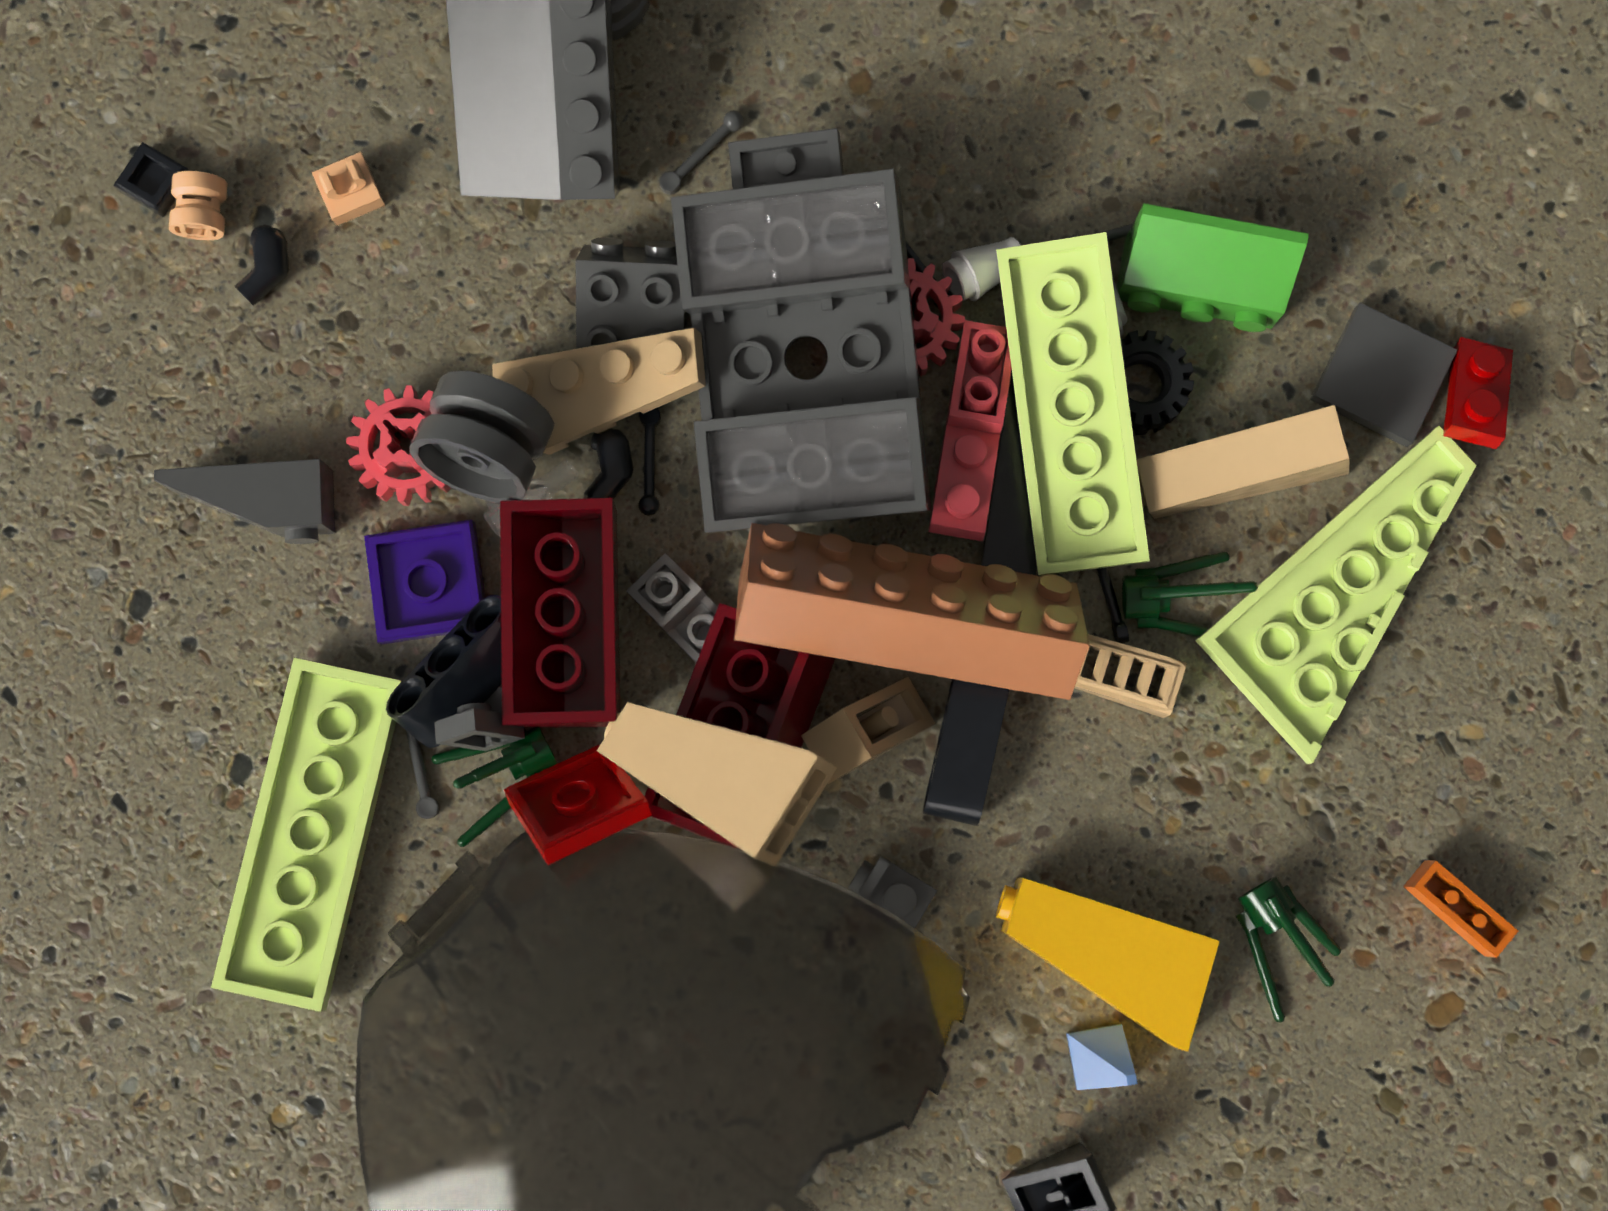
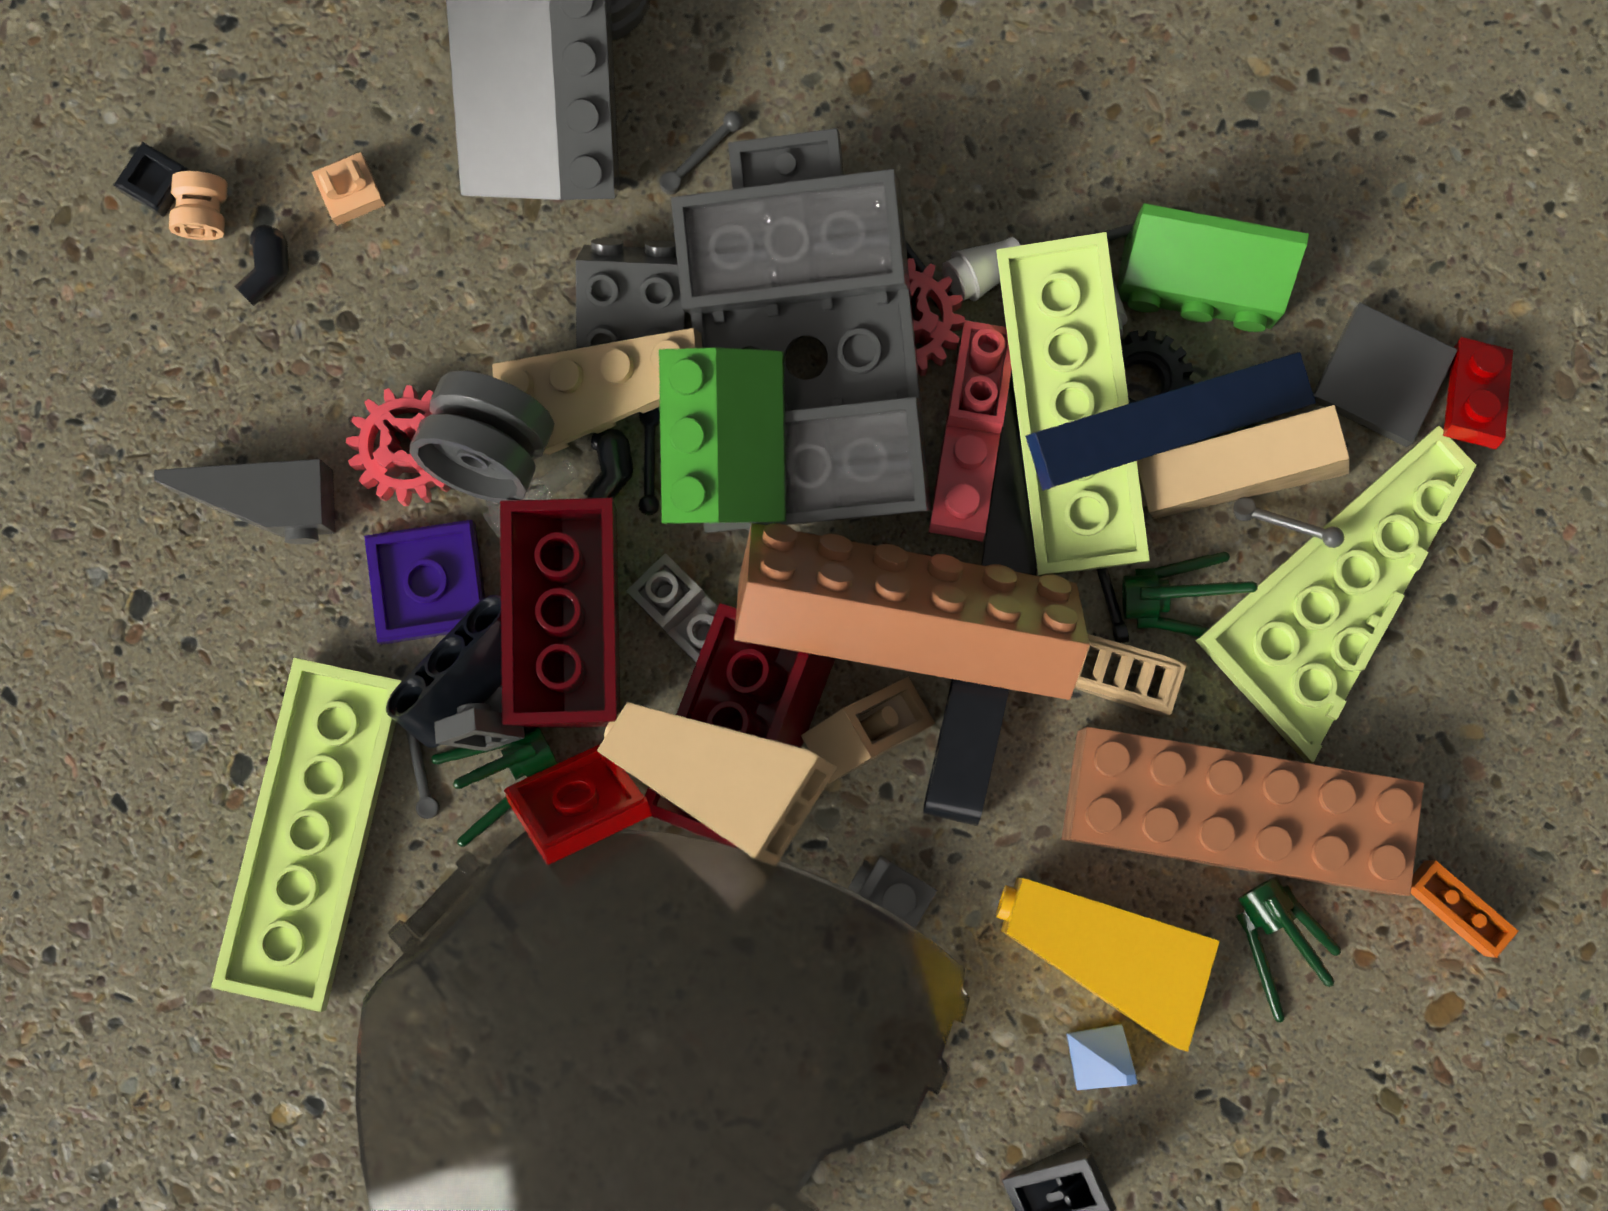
none -> bright green slope [659,348,786,523]
none -> dark blue tile [1025,352,1316,491]
none -> nougat brick [1061,727,1424,896]
none -> dark grey hinge [1233,497,1345,548]

